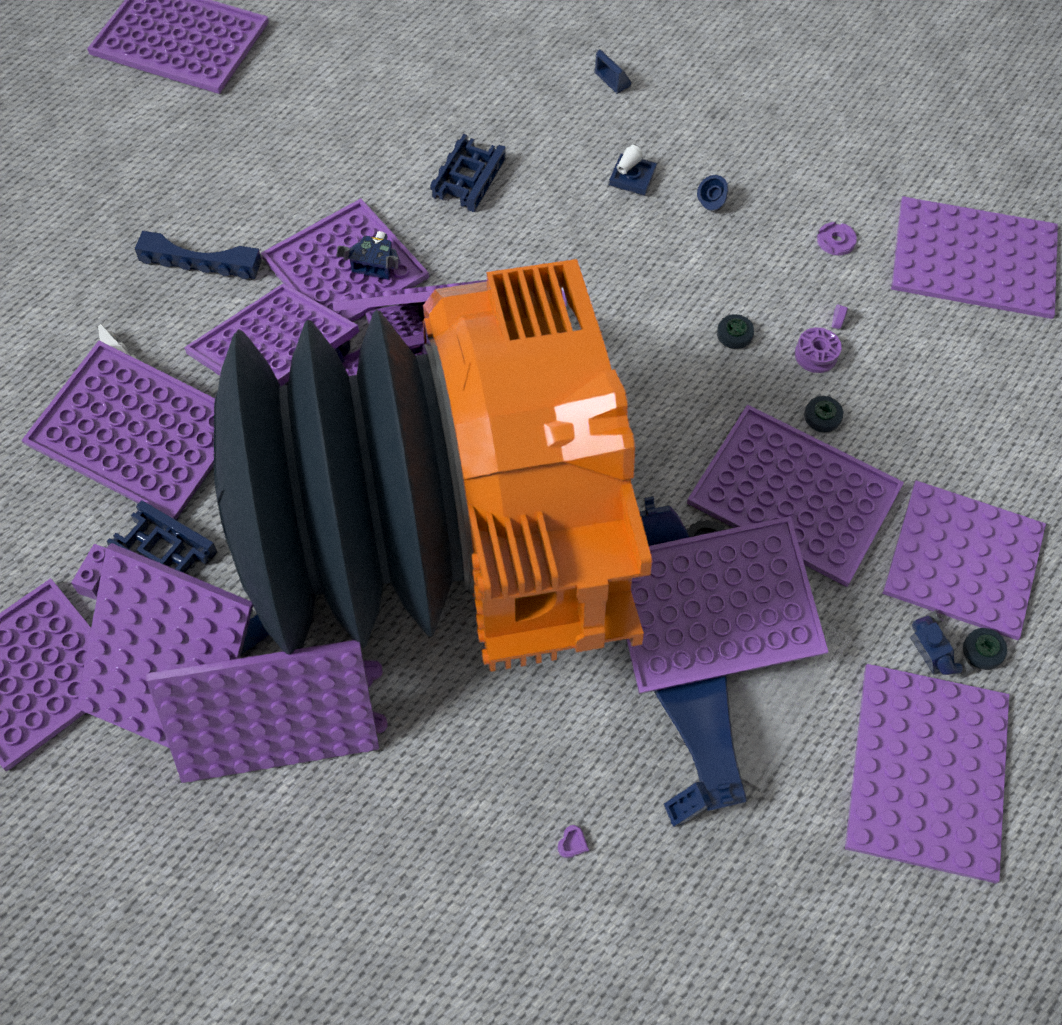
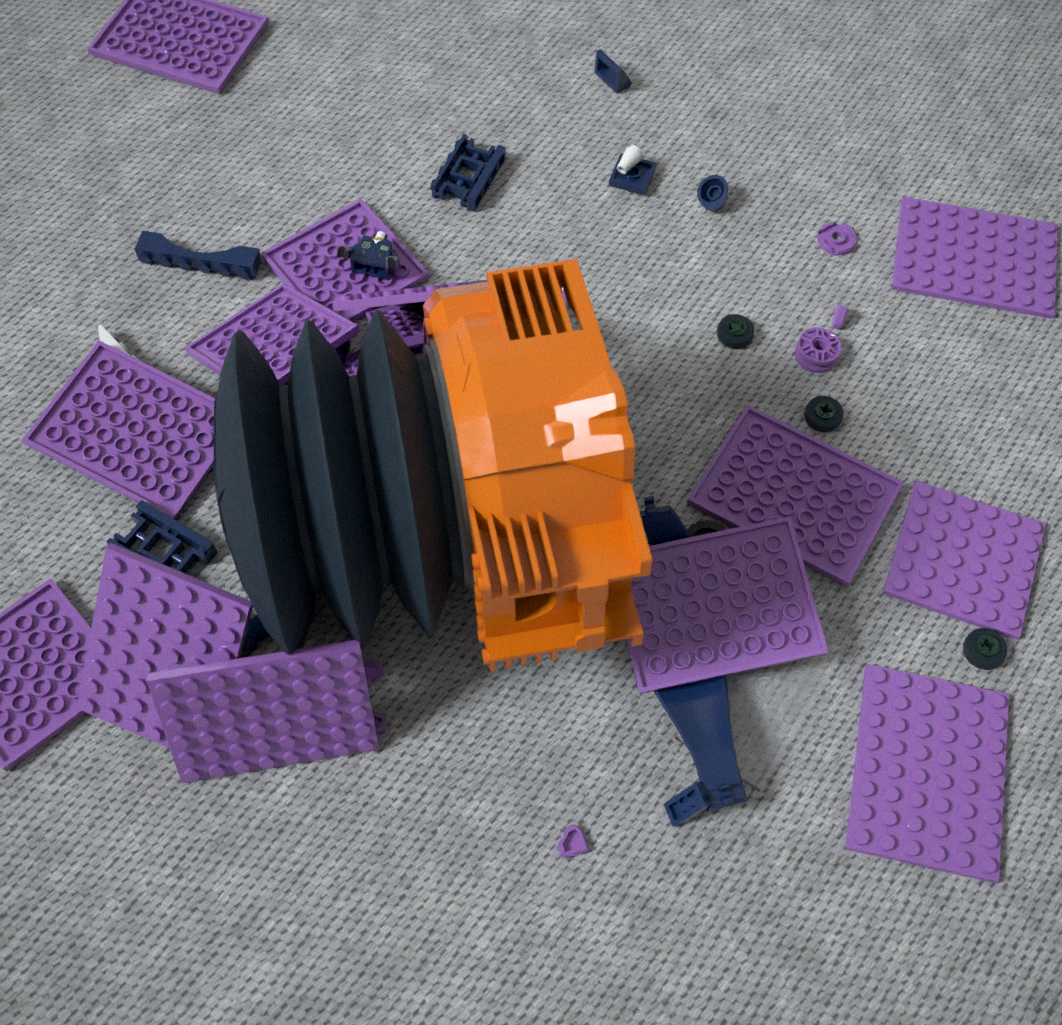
medium lavender brick [71,544,106,600] -> none
dark blue torso [910,609,976,677] -> none

